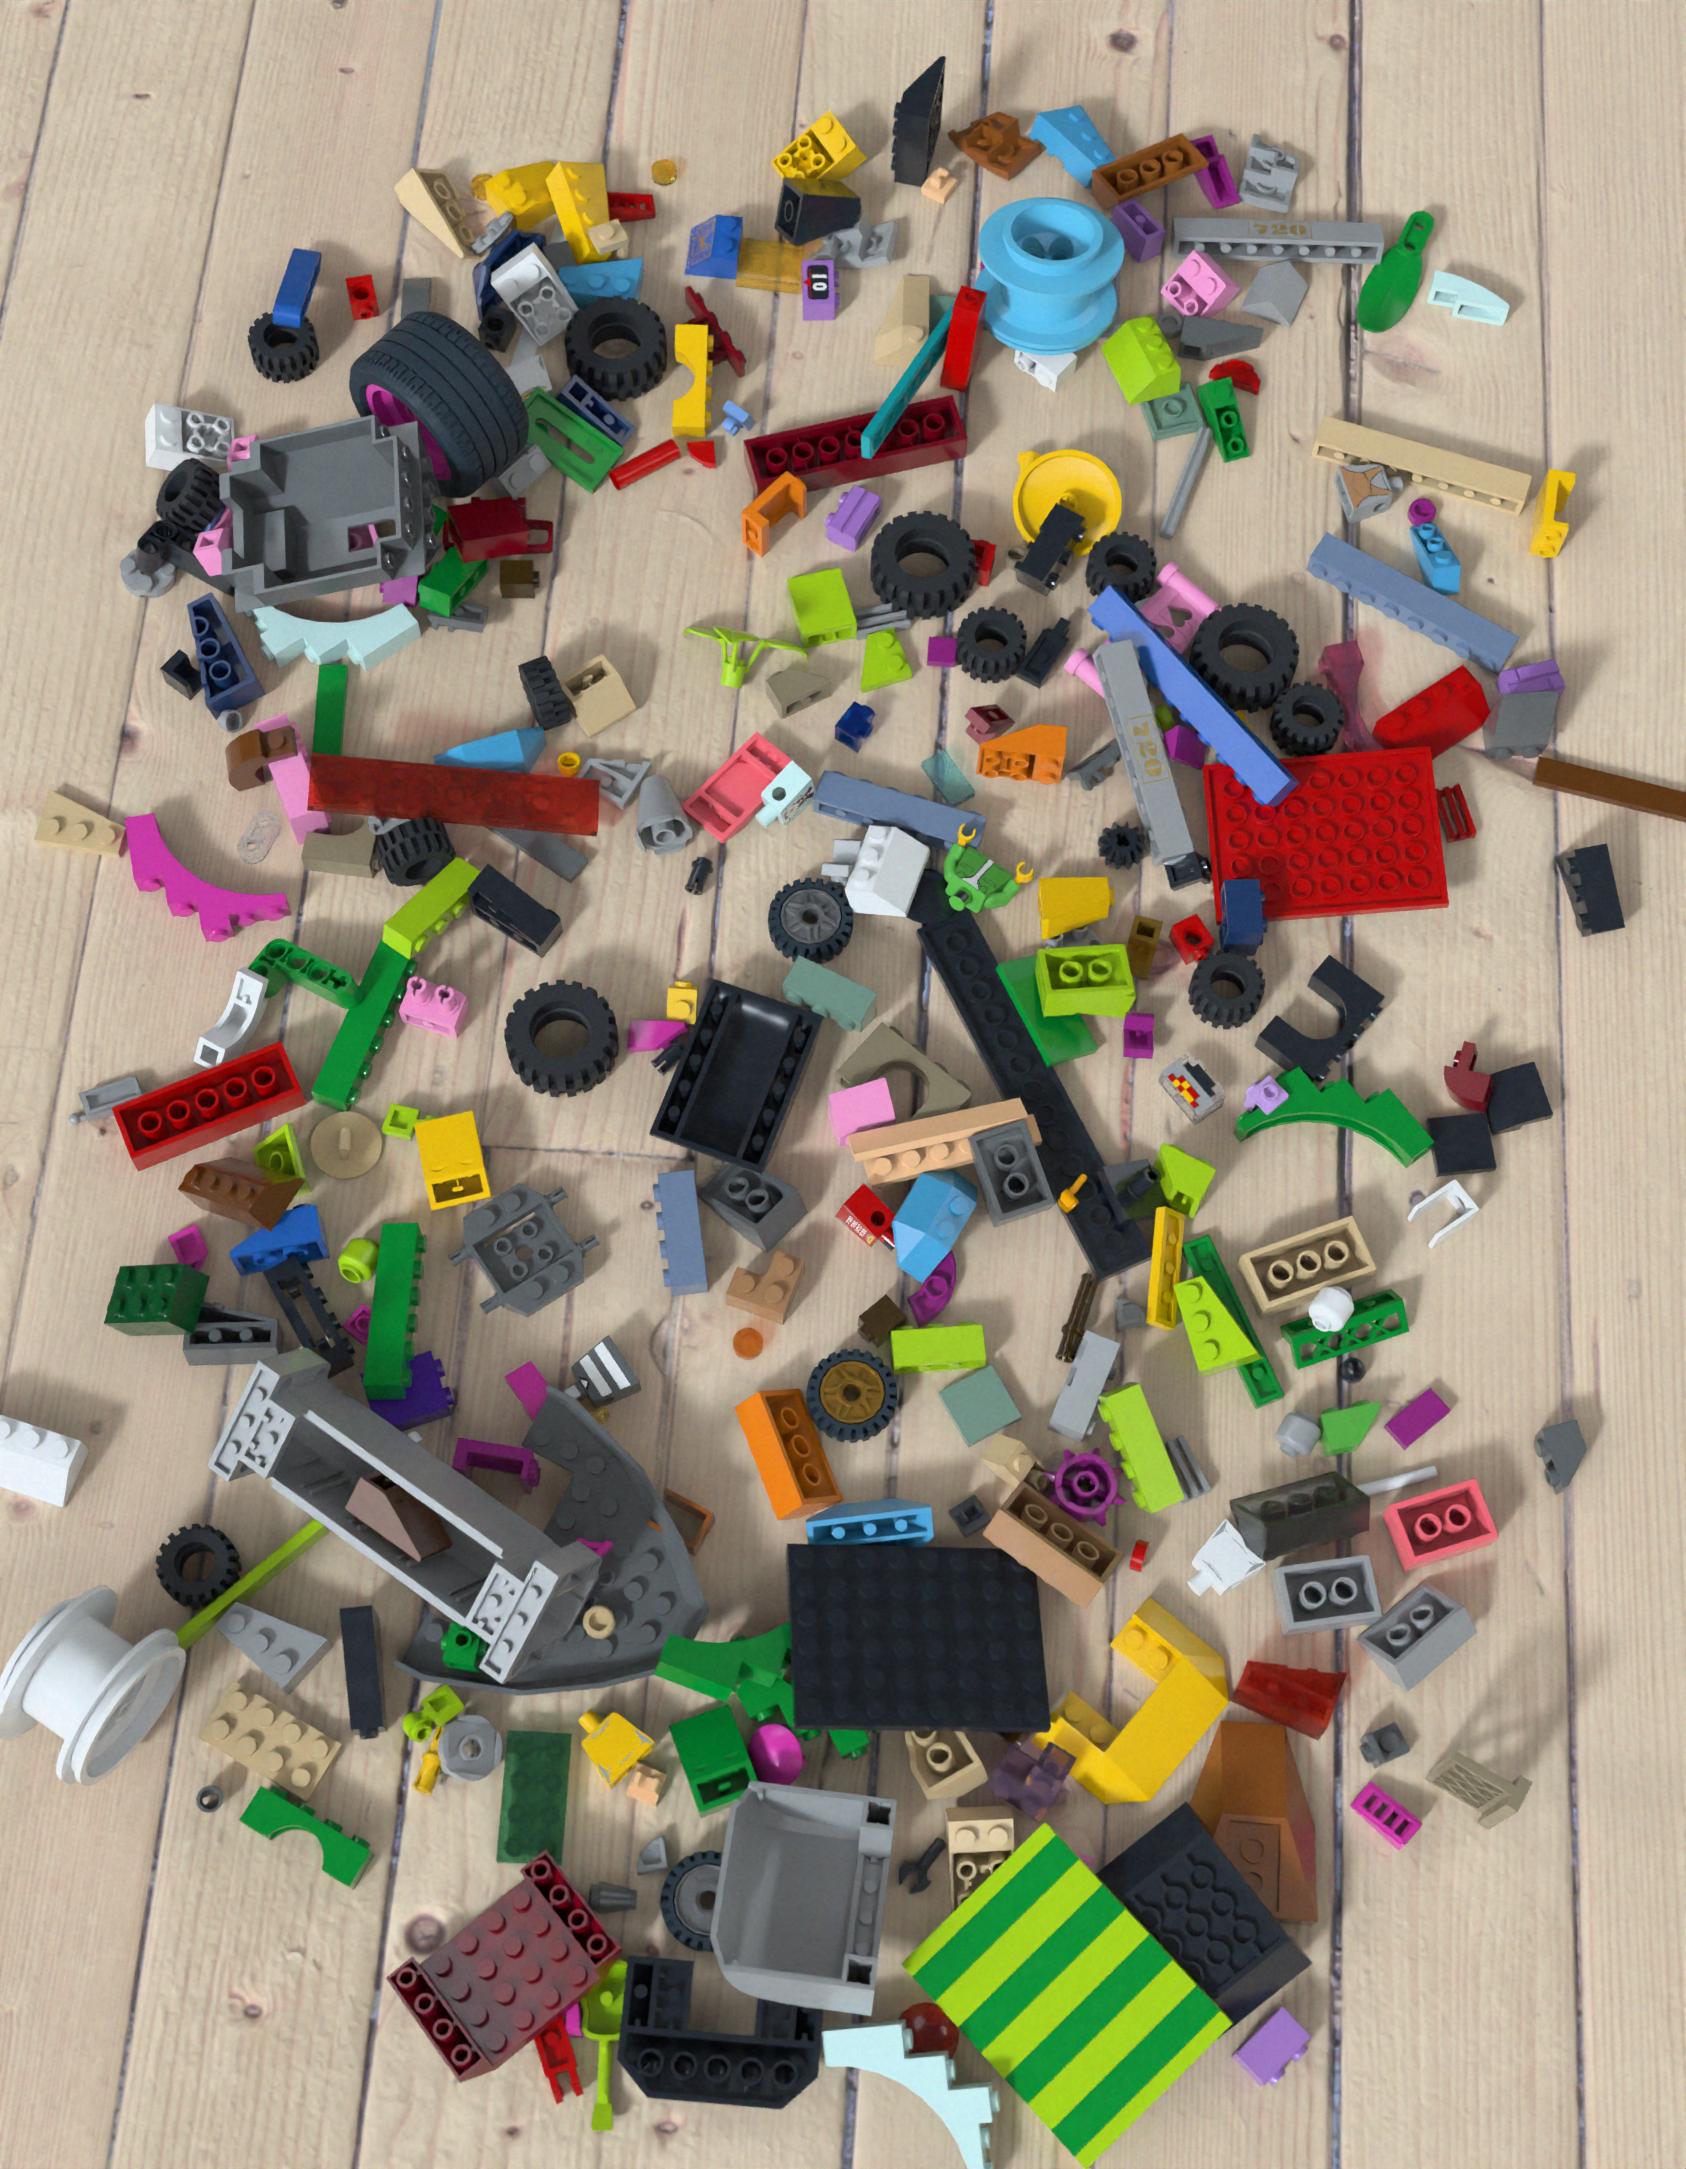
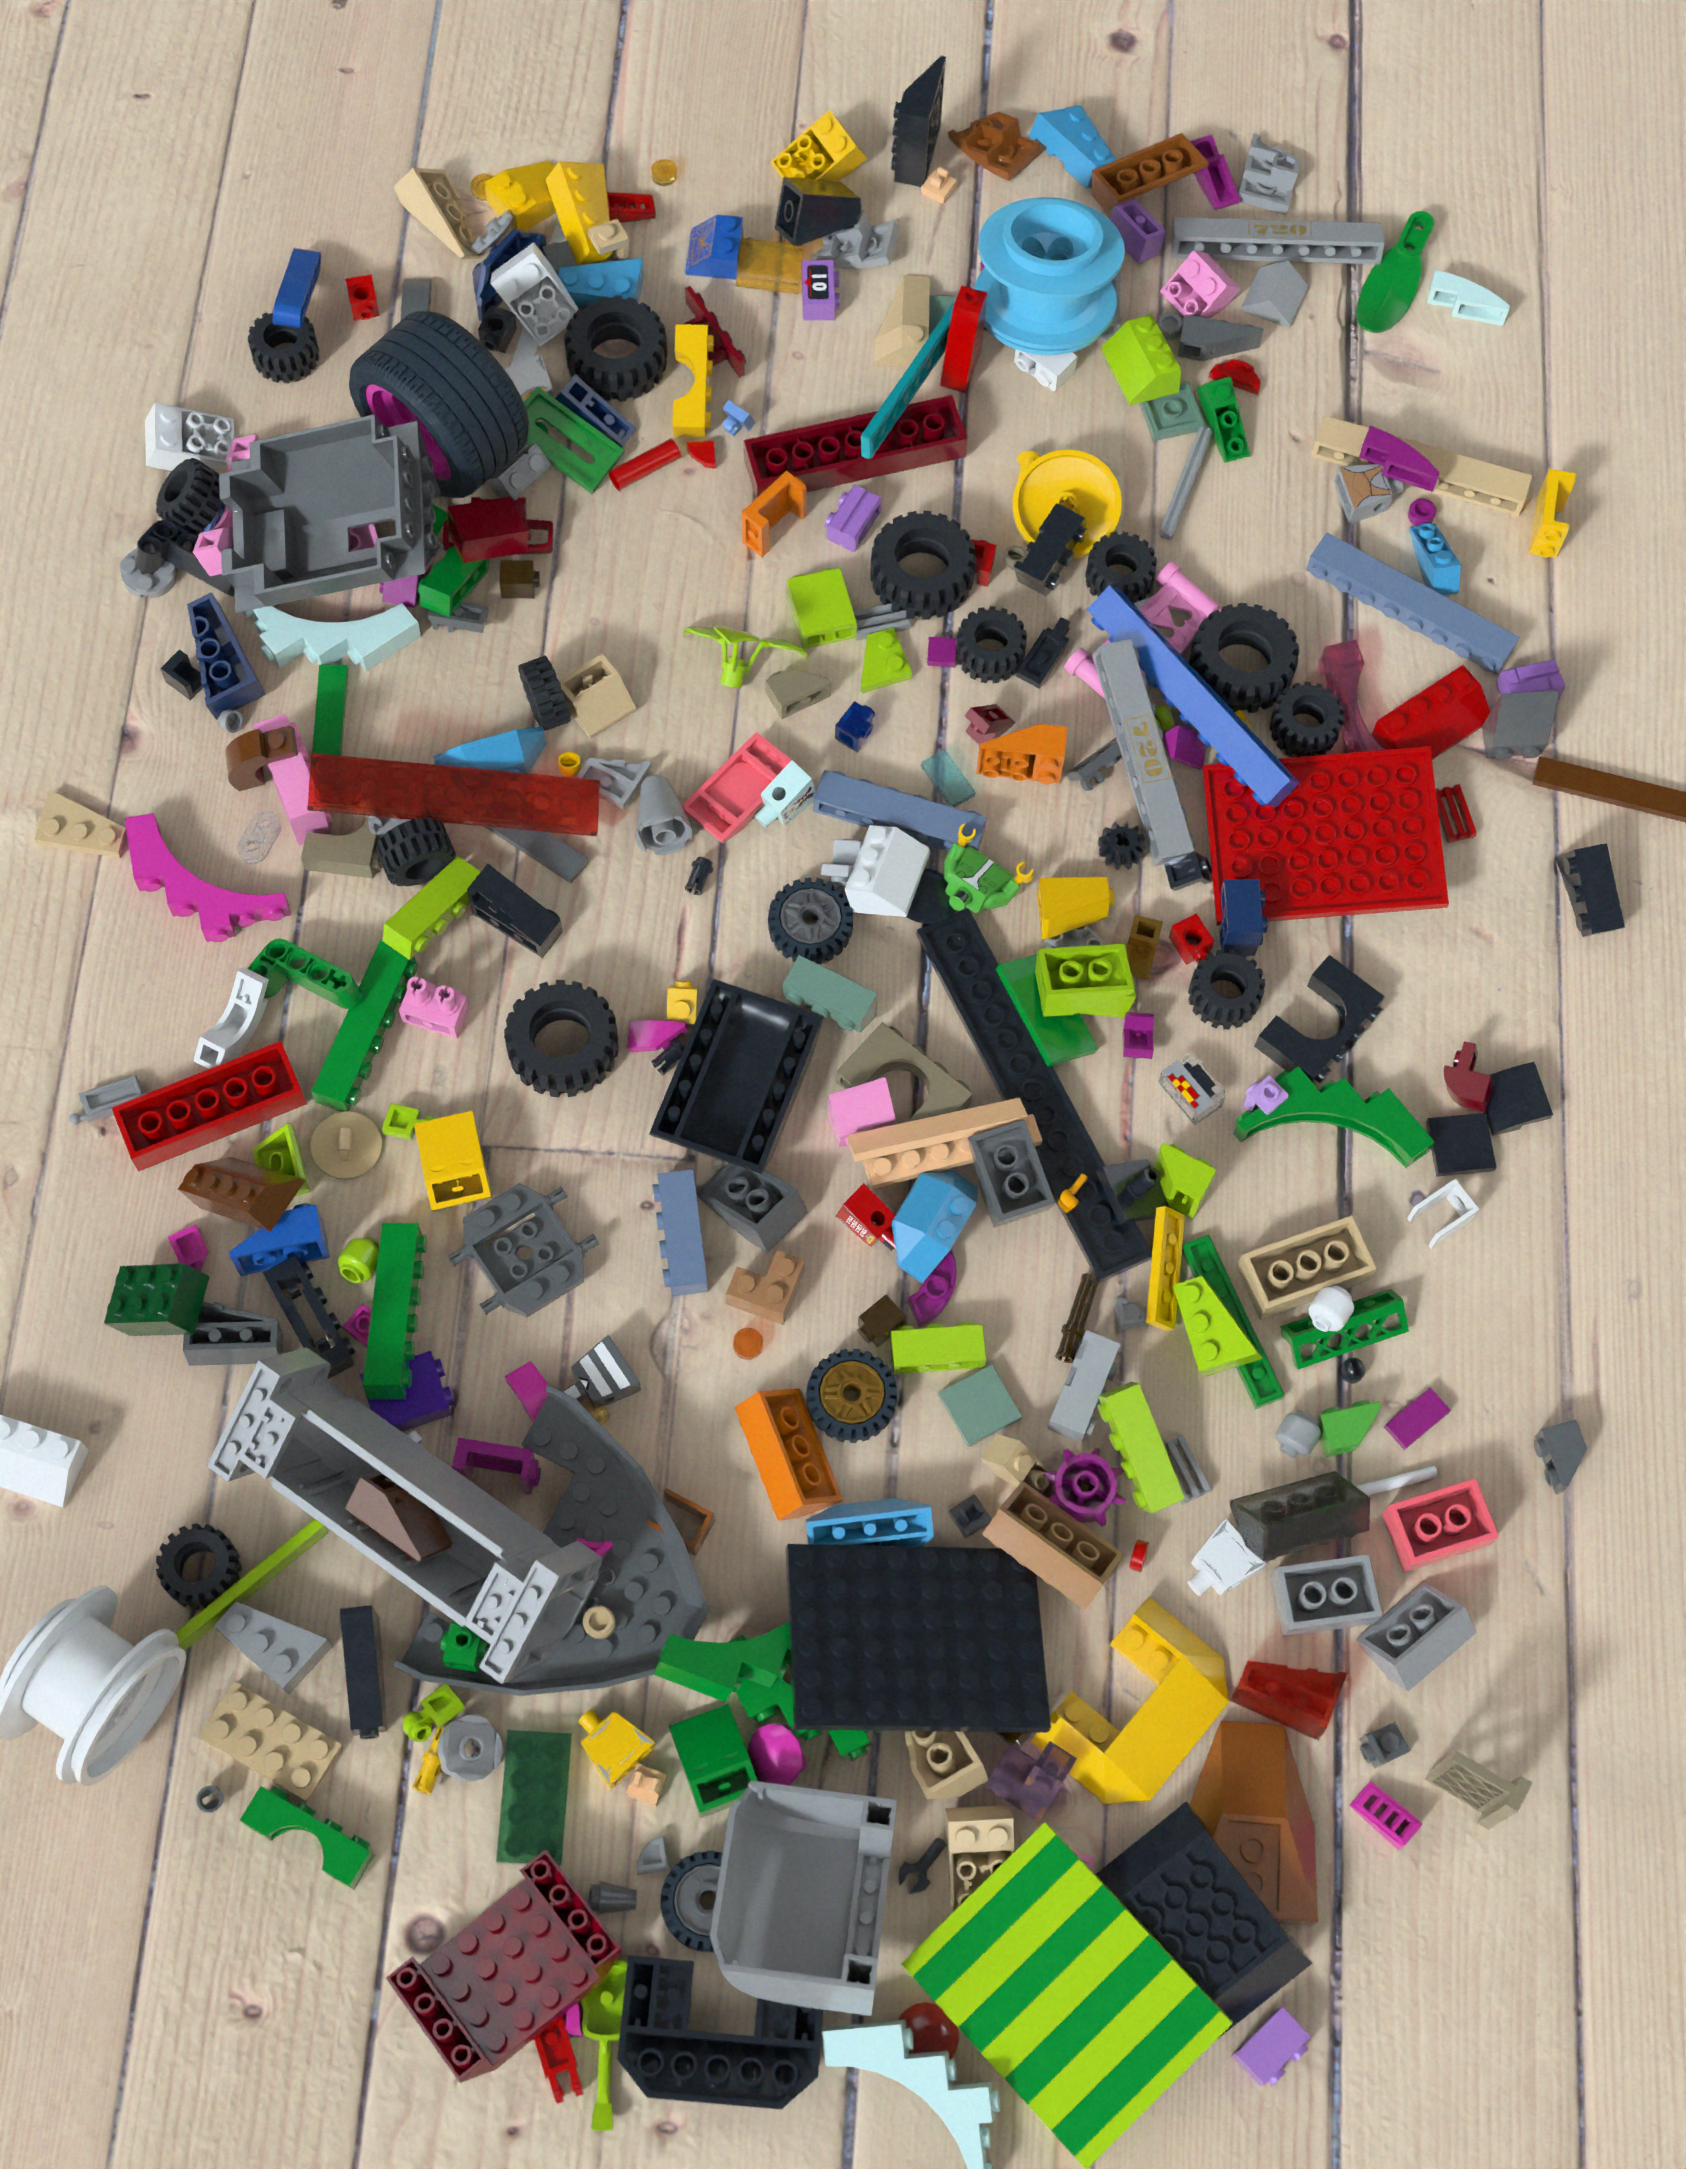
none -> magenta slope [1359,426,1440,492]

